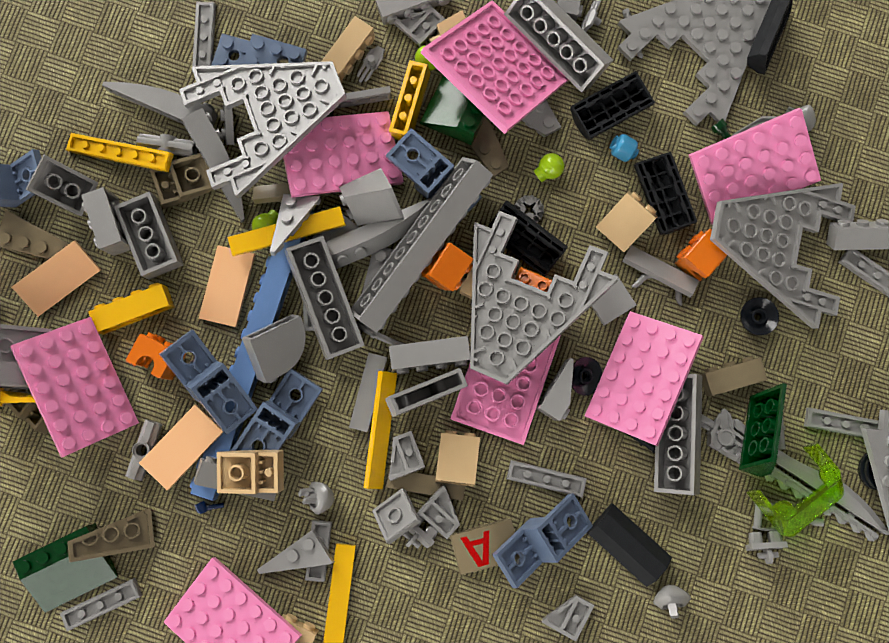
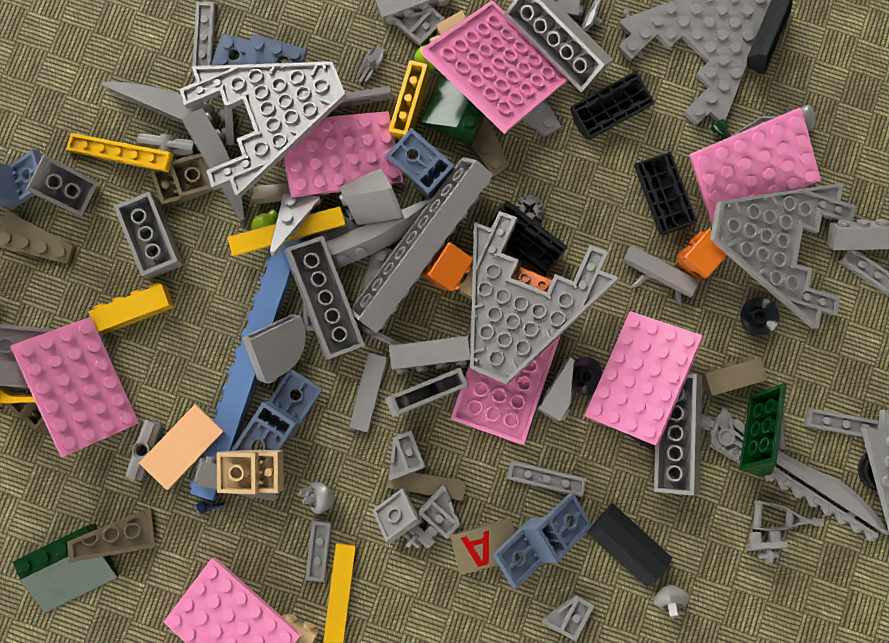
light nougat tile [11,240,101,317] -> none
light grey tile [60,578,143,631] -> none
light grey brick [81,187,131,256] -> none
orange piece [126,332,186,380] -> none
sand blue bracket [159,329,258,435] -> none
light nougat tile [198,245,256,328] -> none
light grey wing [257,530,335,574] -> none
tan brick [321,16,375,83] -> none
yellow tile [364,371,397,489] -> none
tan brick [435,430,480,487] -> none
lime piece [533,153,565,182] -> none
light grey tile [591,274,637,326] -> none
tan brick [596,191,658,252] -> none
dark azure head [609,134,639,162] -> none
clear neon green windscreen [746,443,844,537] -> none

